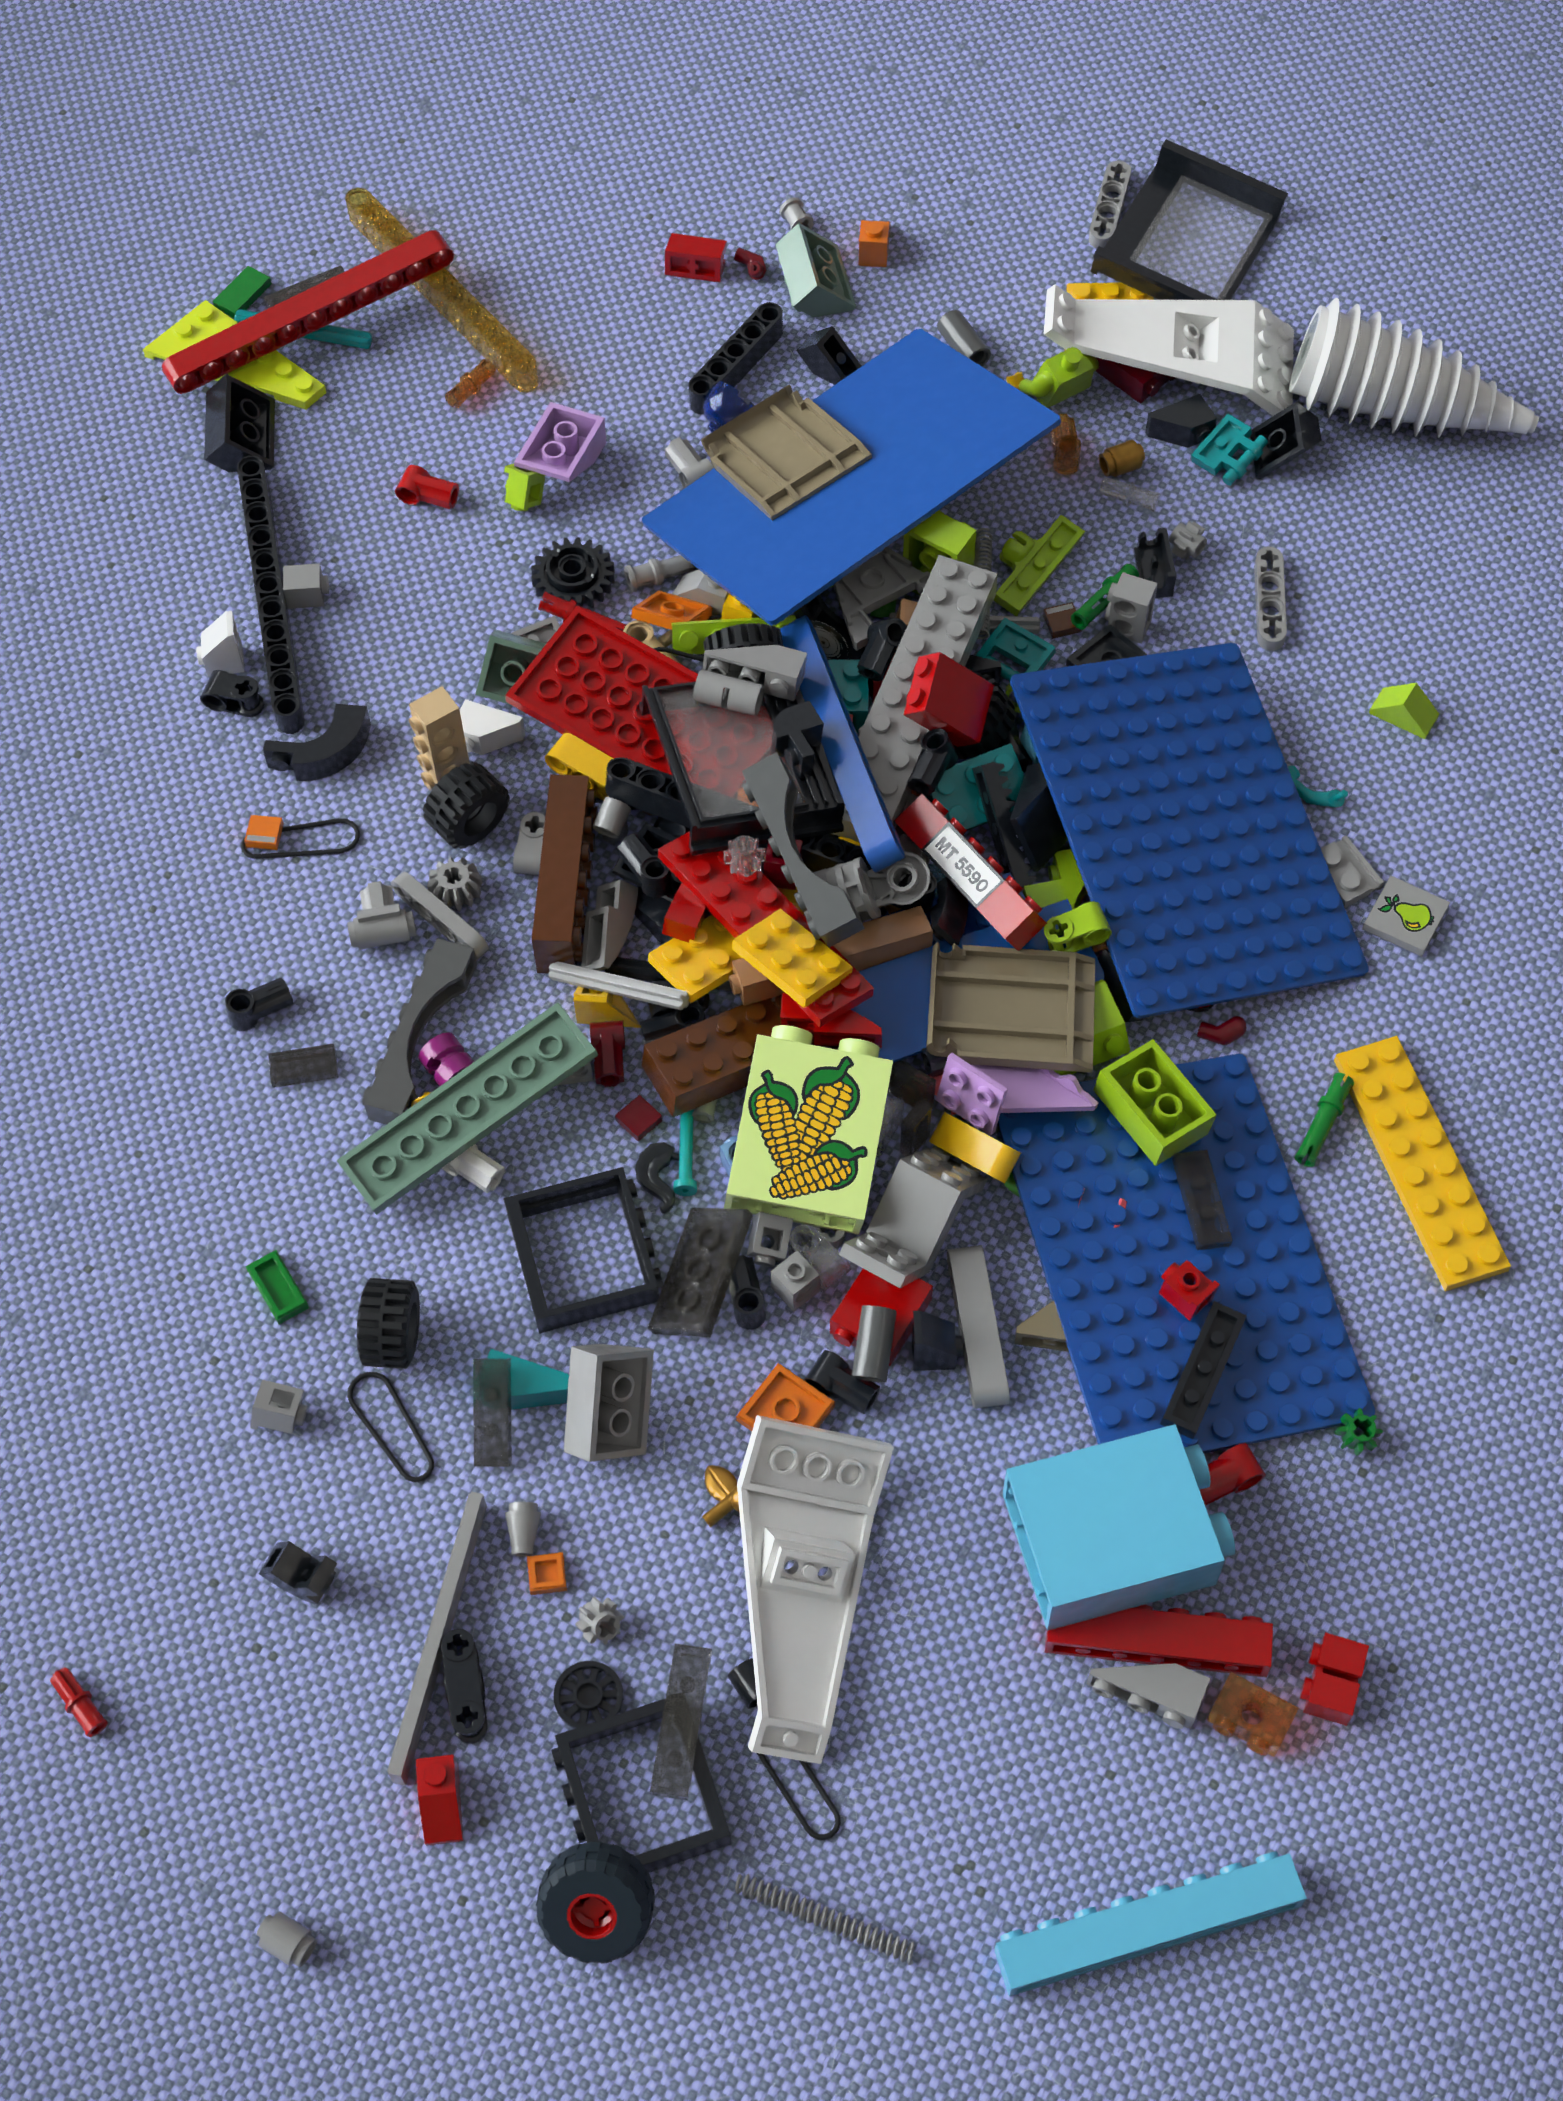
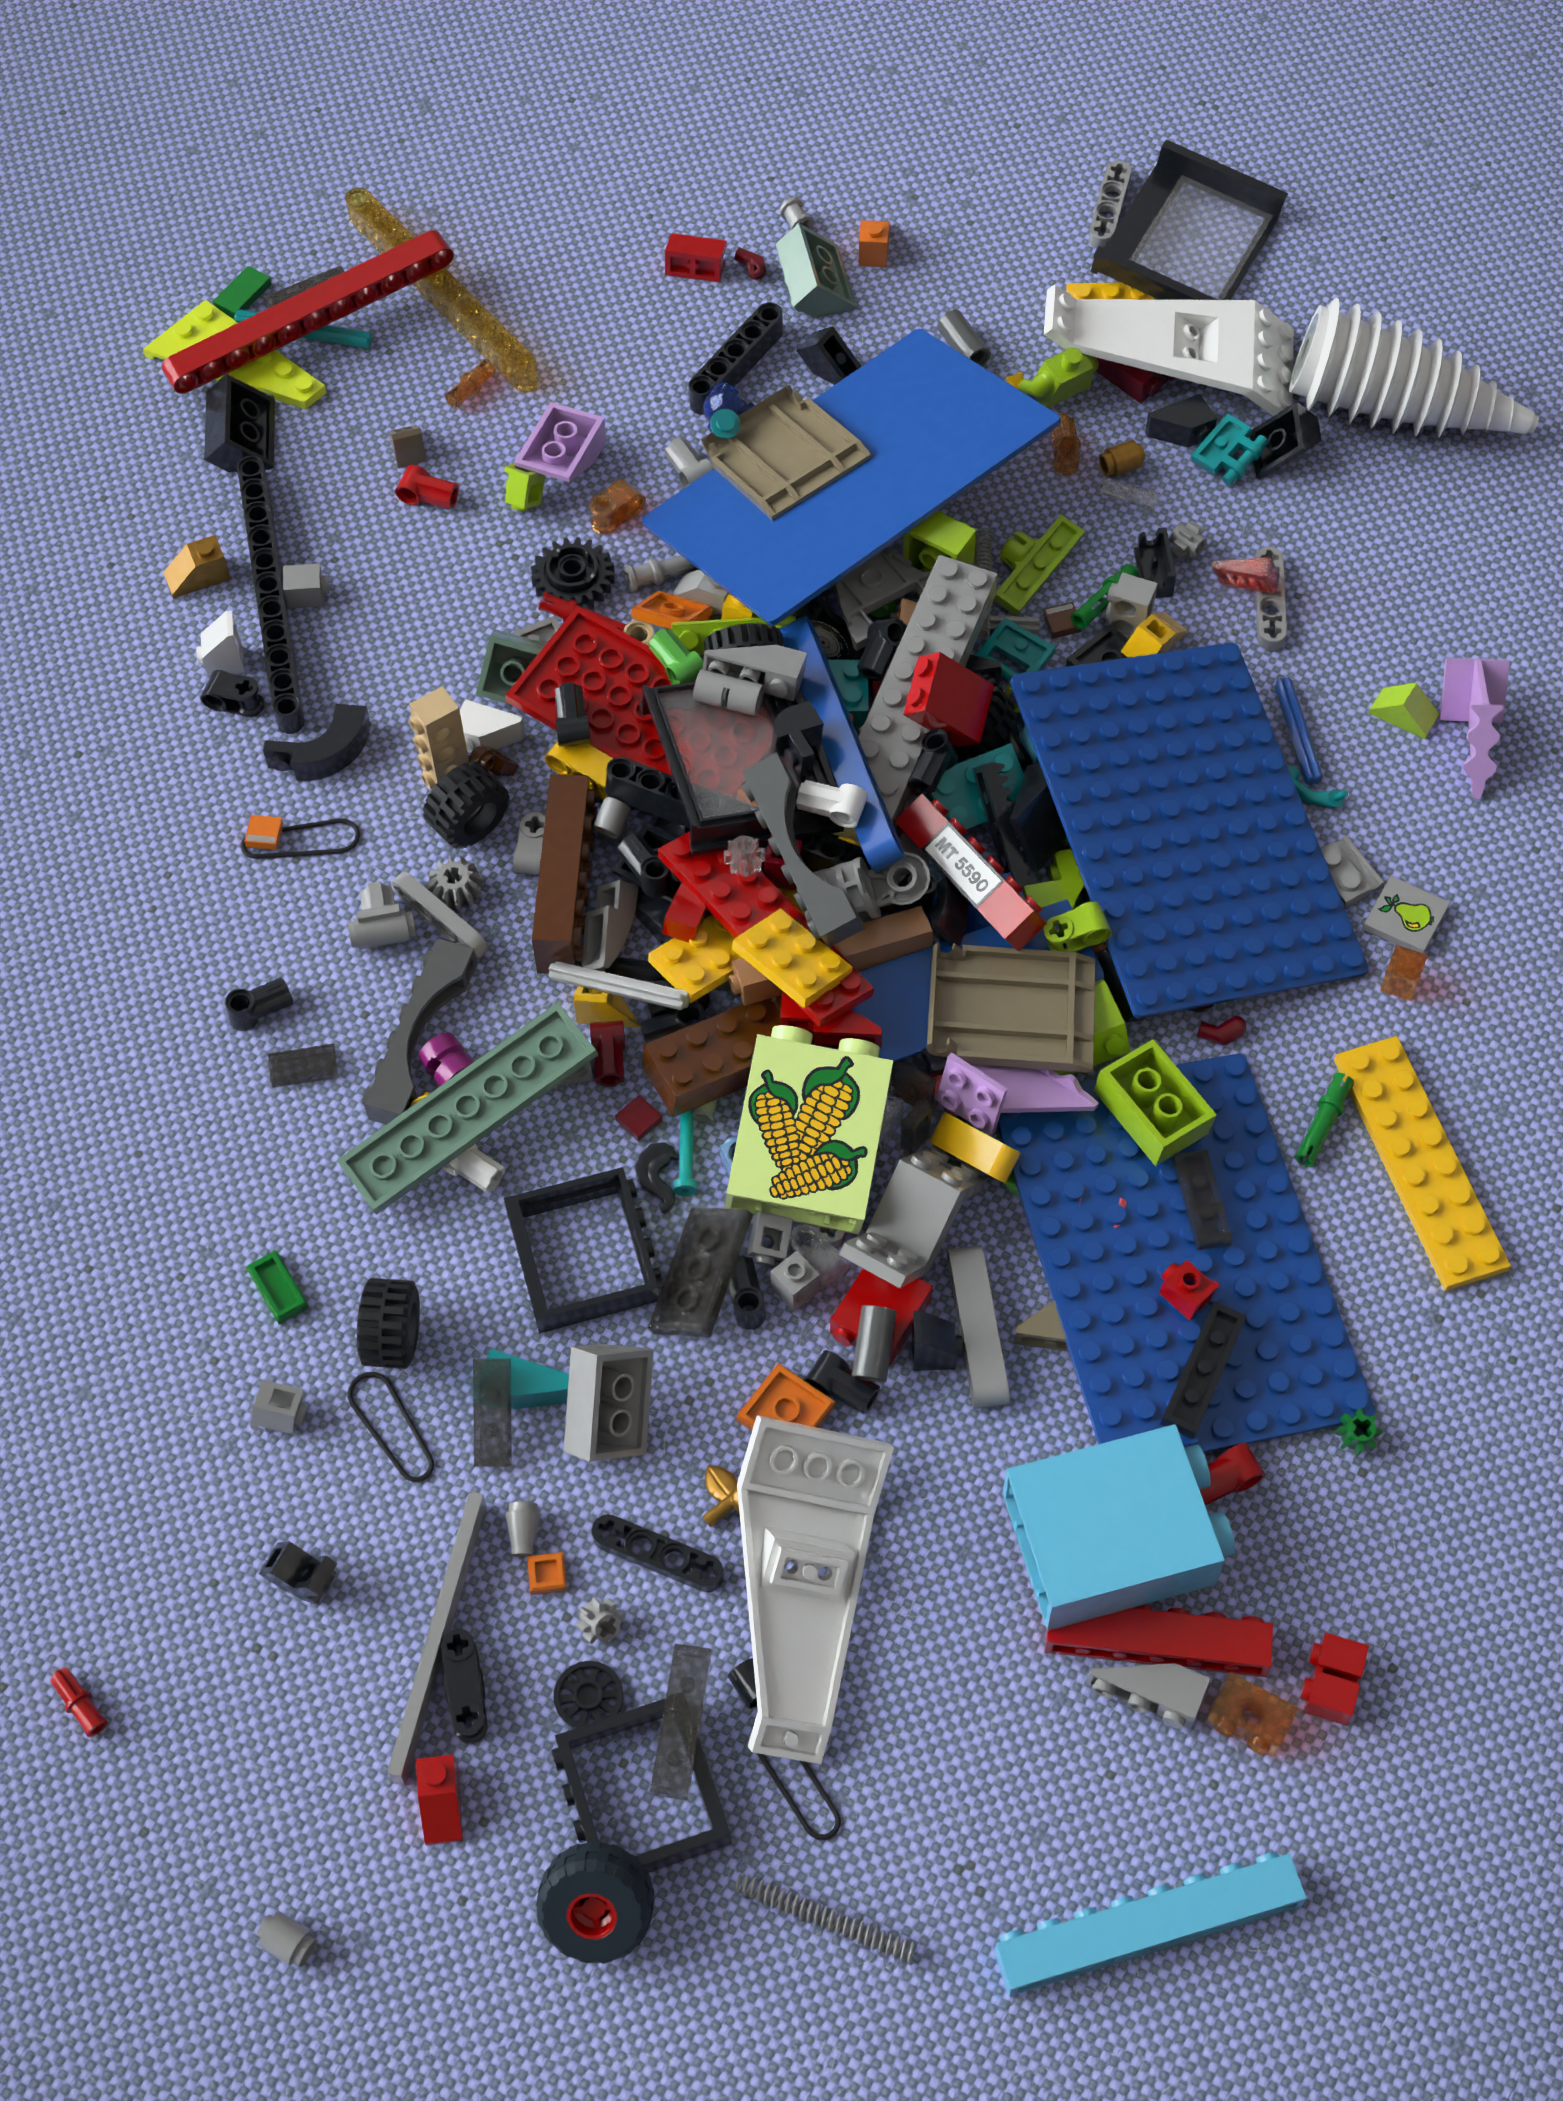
none -> pearl gold slope [164,535,231,598]
none -> dark tan slope [387,425,427,468]
none -> reddish brown plate [469,745,519,776]
none -> black piece [555,682,591,747]
none -> clear orange piece [589,479,646,534]
none -> black beam [591,1514,724,1592]
none -> bright green piece [648,628,703,685]
none -> teal plate [710,409,740,439]
none -> white piece [796,780,868,828]
none -> yellow slope [1121,612,1188,658]
none -> clear red slope [1212,557,1280,593]
none -> blue axle [1275,677,1323,785]
none -> clear orange brick [1380,945,1428,1001]
none -> lavender piece [1439,658,1510,799]

